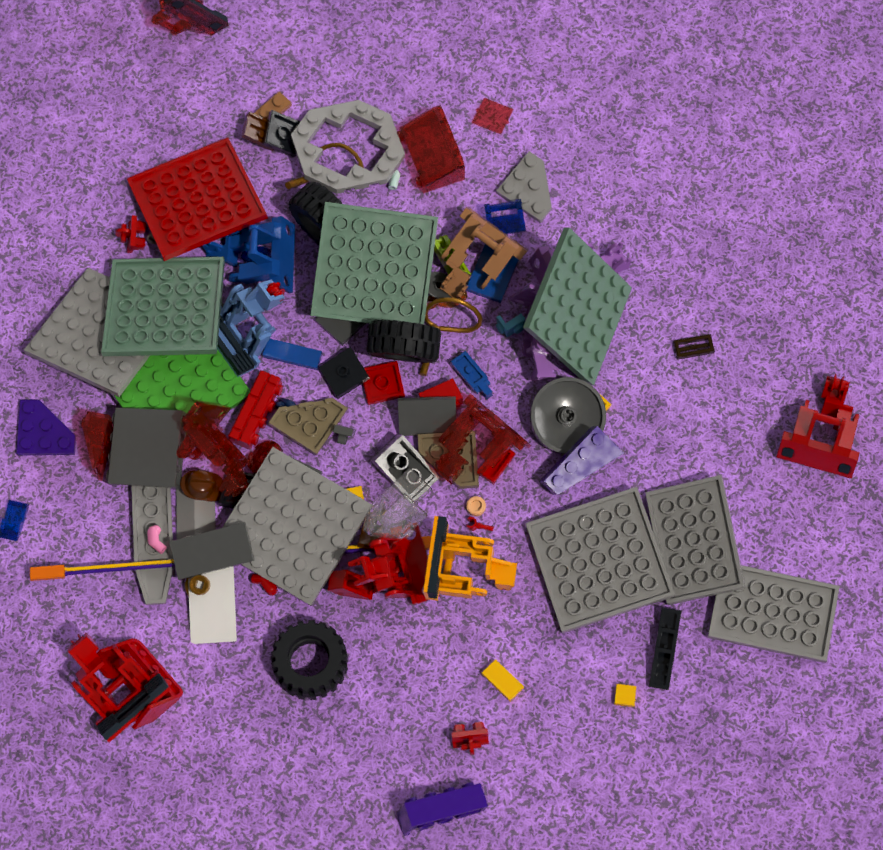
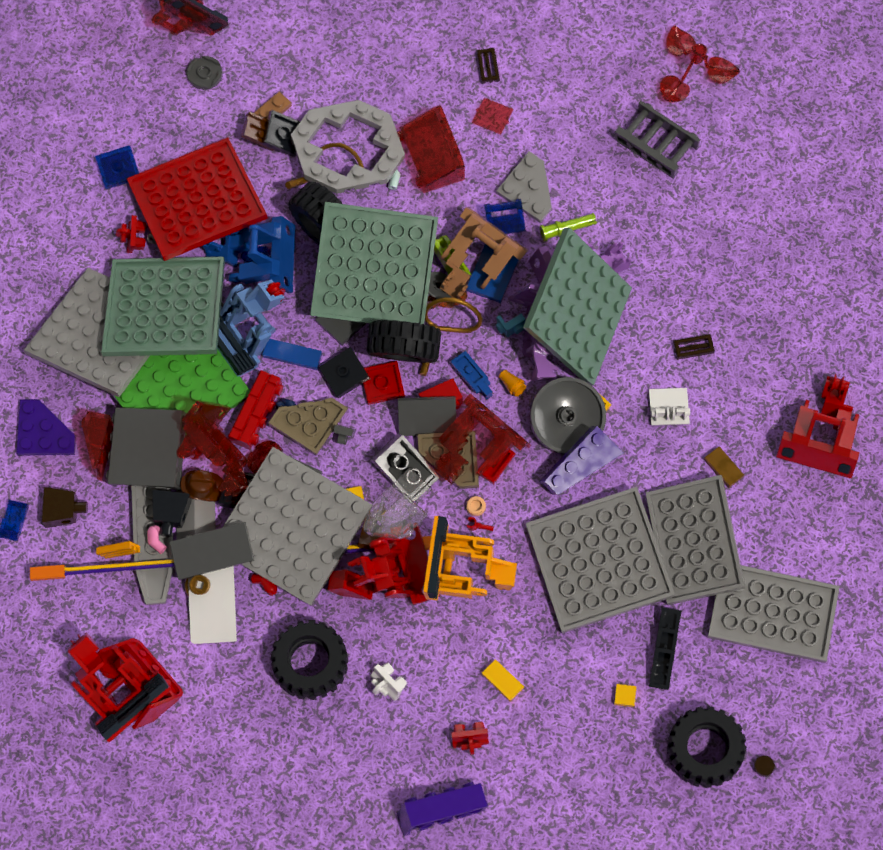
none -> dark brown torso [42,487,88,528]
none -> clear blue plate [95,145,139,190]
none -> light orange tile [96,541,140,559]
none -> black torso [152,490,192,537]
none -> dark grey tile [187,56,223,90]
none -> white hips [370,663,407,701]
none -> dark brown tile [477,48,500,84]
none -> light orange cone [499,370,526,397]
none -> lime pin [540,213,597,242]
none -> dark grey fence [614,100,700,179]
none -> white hinge [649,388,690,425]
none -> clear red plant [660,25,740,102]
none -> black tyre [667,706,747,788]
none -> pearl gold tile [704,446,744,488]
none -> dark brown tile [754,755,775,777]

